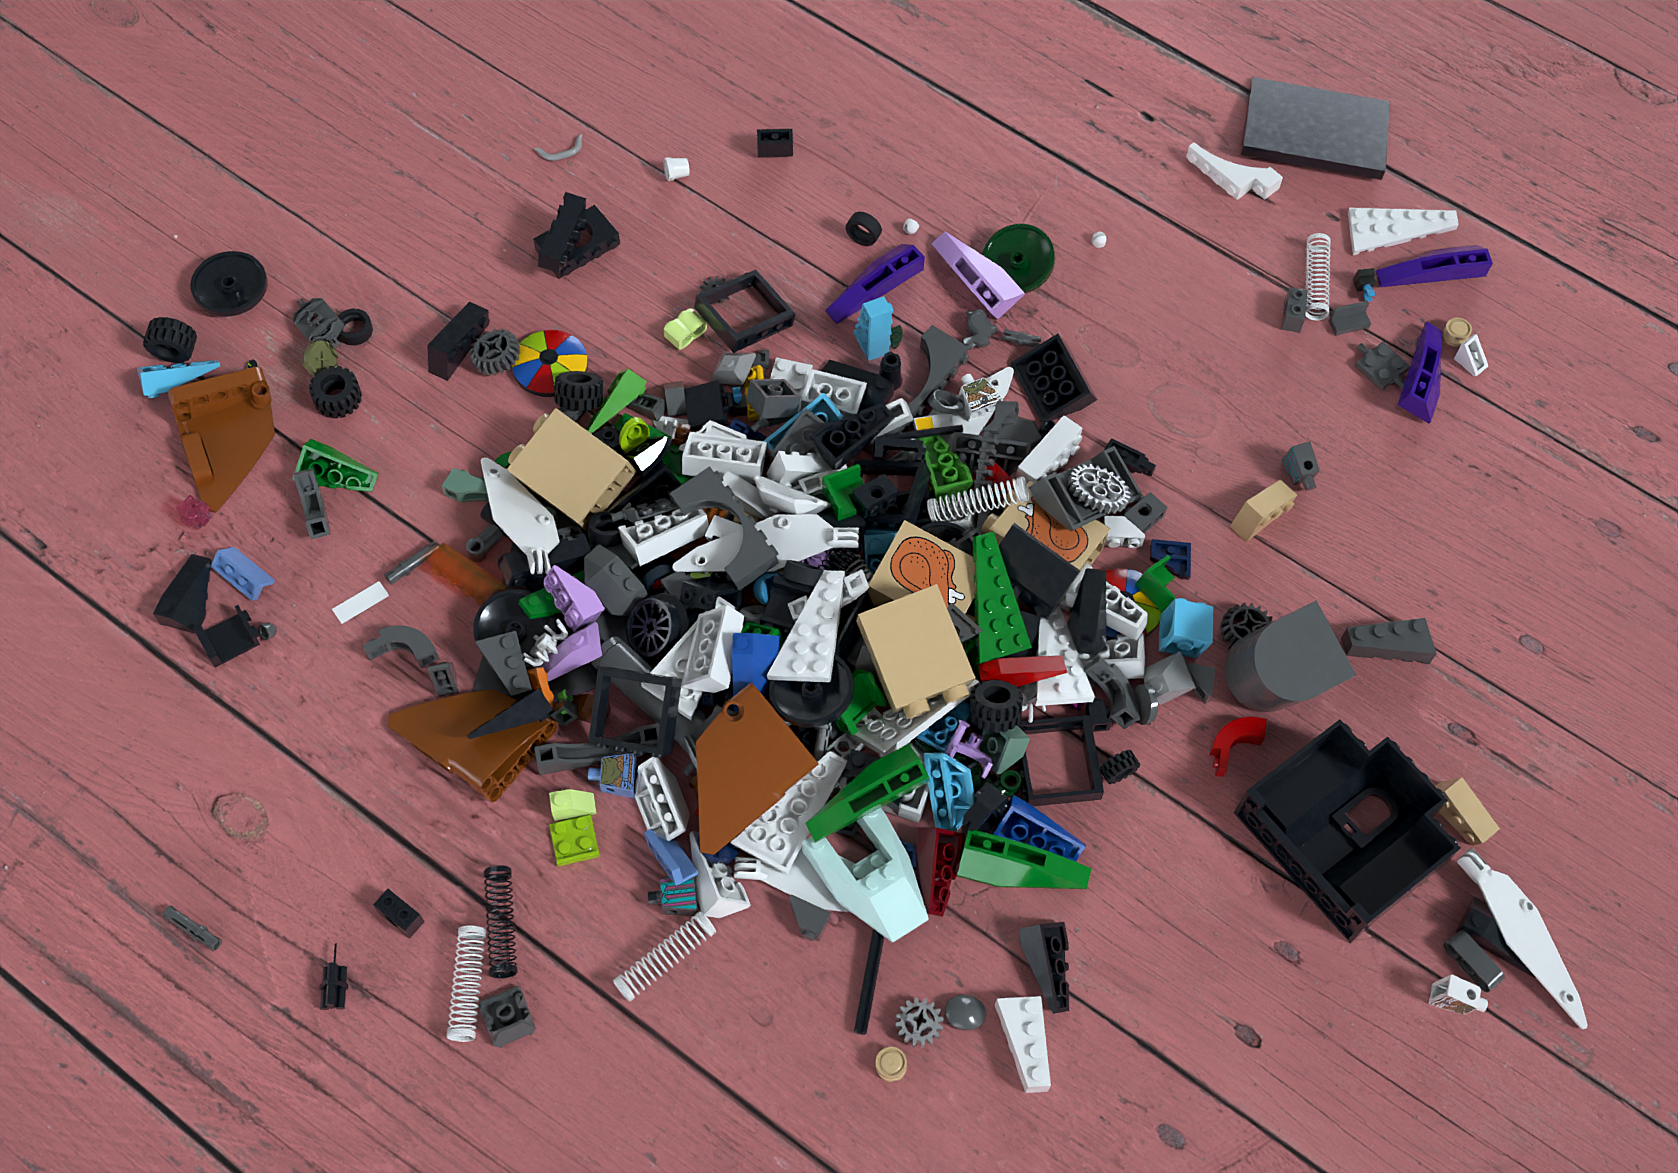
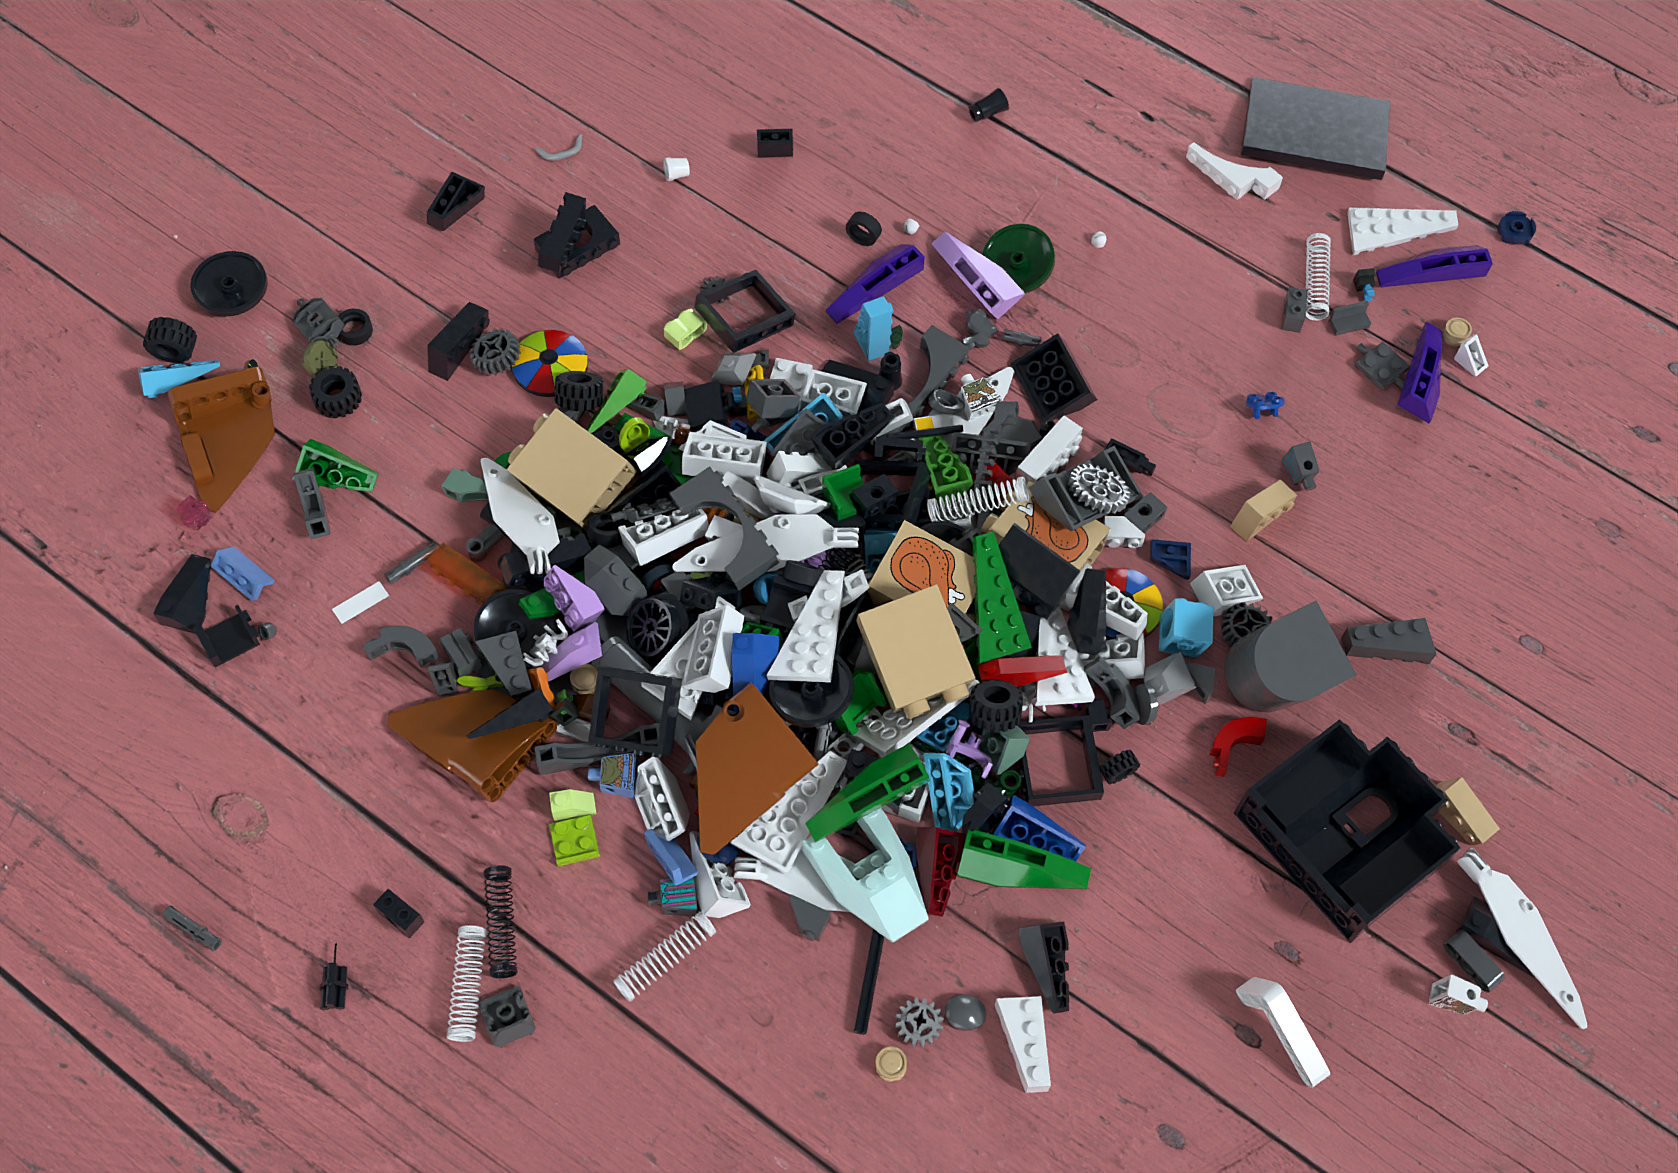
green panel [1135,555,1176,612] -> none
none -> black wedge [427,172,485,231]
none -> dark grey brick [439,628,483,677]
none -> lime piece [457,674,503,693]
none -> white tile [555,718,591,743]
none -> tan wheel [570,664,598,695]
none -> black plant [968,88,1009,122]
none -> white slope [1190,565,1263,616]
none -> white beam [1236,977,1330,1088]
none -> blue plate [1246,392,1285,419]
none -> dark blue plate [1498,211,1536,244]

